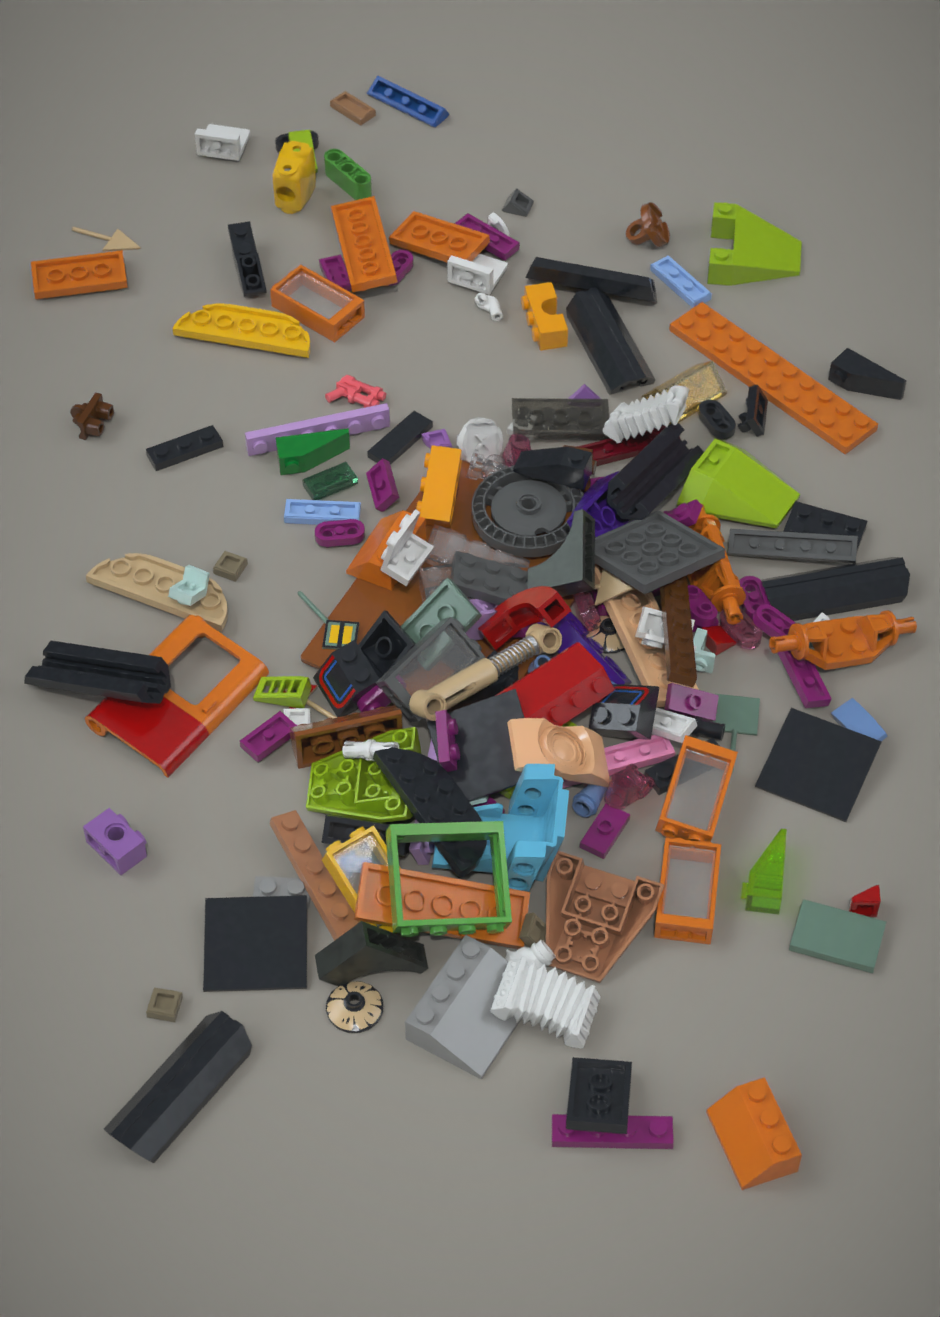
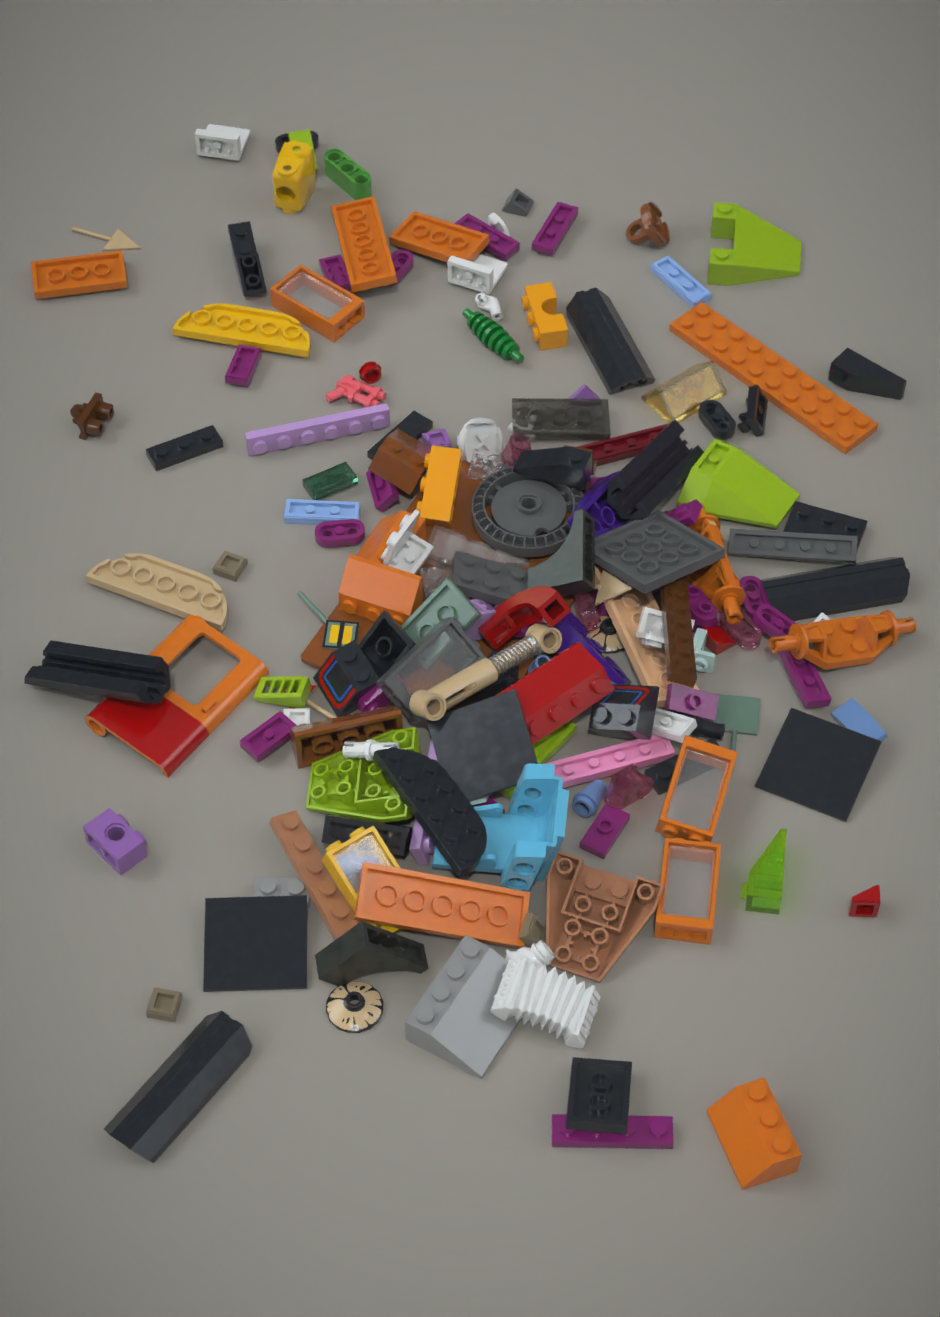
light aqua bracket [168,565,210,606] -> none
green slope [275,428,350,475] -> none
medium nougat tile [330,91,376,126] -> none
blue slope [367,75,449,128] -> none
bright green window [386,821,512,937] -> none
magenta plate [435,710,460,772] -> none
light nougat slope [507,718,610,787] -> none
black piece [525,257,657,302] -> none
white piece [603,385,689,443] -> none
sand green tile [789,899,886,973] -> none
none -> magenta plate [225,344,262,387]
none -> orange slope [338,554,423,626]
none -> red plate [359,361,381,384]
none -> dark orange slope [368,428,431,495]
none -> green piece [462,308,524,364]
none -> magenta plate [532,202,578,256]

